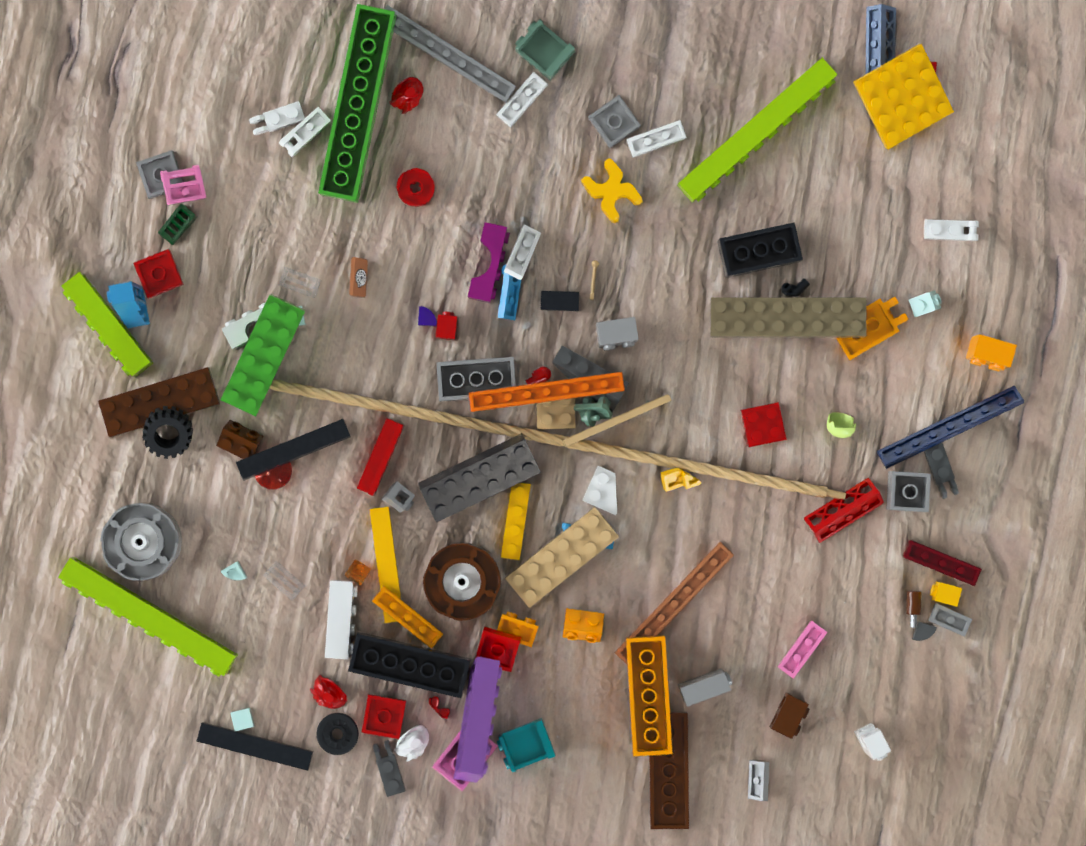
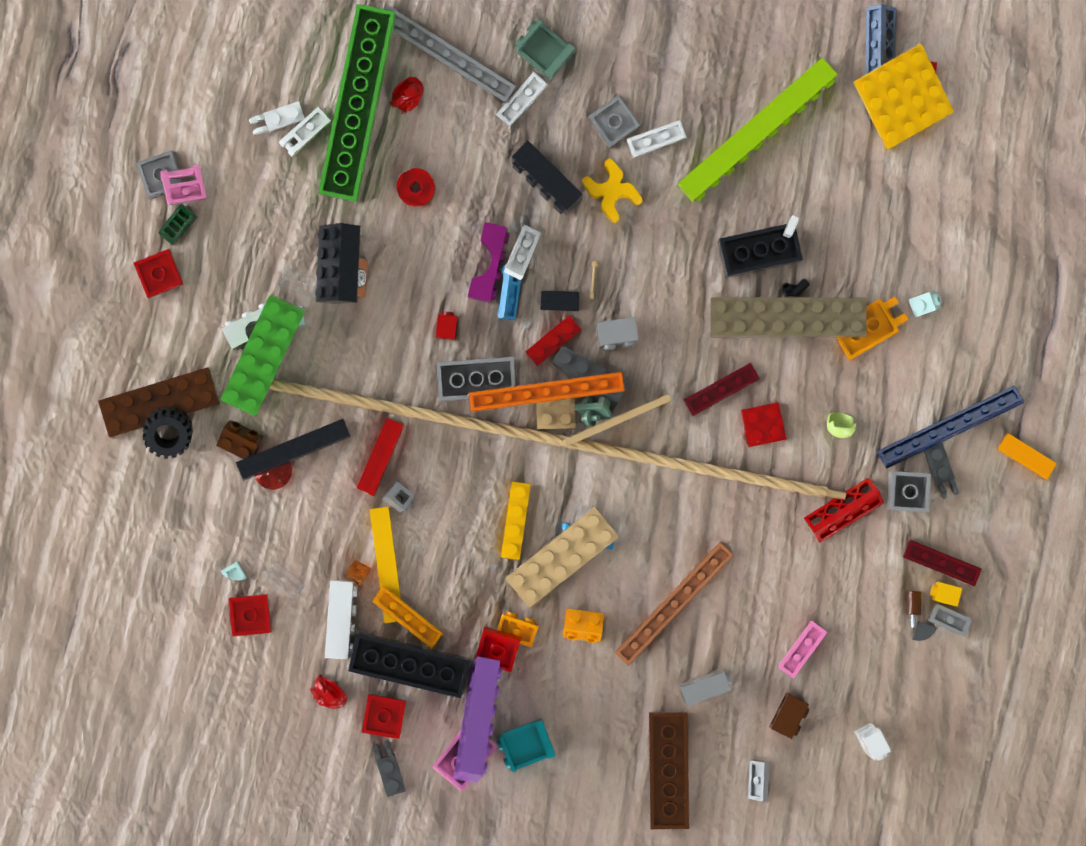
lime brick [58,557,238,677] -> none
lime brick [61,272,153,377] -> none
light grey piece [100,503,182,581] -> none
dark azure wedge [107,281,150,328] -> none
black tile [196,722,314,771] -> none
light aqua tile [230,707,254,731] -> none
black wheel [316,713,359,755] -> none
white hat [394,725,429,762] -> none
dark purple tile [418,306,437,327] -> none
black brick [418,433,541,523] -> none
reddish brown piece [423,542,501,621] -> none
red piece [429,696,450,719] -> none
red cylinder [525,366,551,385] -> none
white wing [582,466,617,515] -> none
light orange brick [626,636,672,756] -> none
yellow slope [660,468,701,492] -> none
white plate [924,219,979,241] -> none
light orange brick [965,334,1017,372] -> none
none -> red plate [229,594,272,637]
none -> black brick [315,223,360,304]
none -> black brick [512,140,583,216]
none -> red plate [525,315,581,367]
none -> dark red tile [684,363,760,416]
none -> white tile [783,215,799,238]
none -> light orange tile [997,433,1057,480]

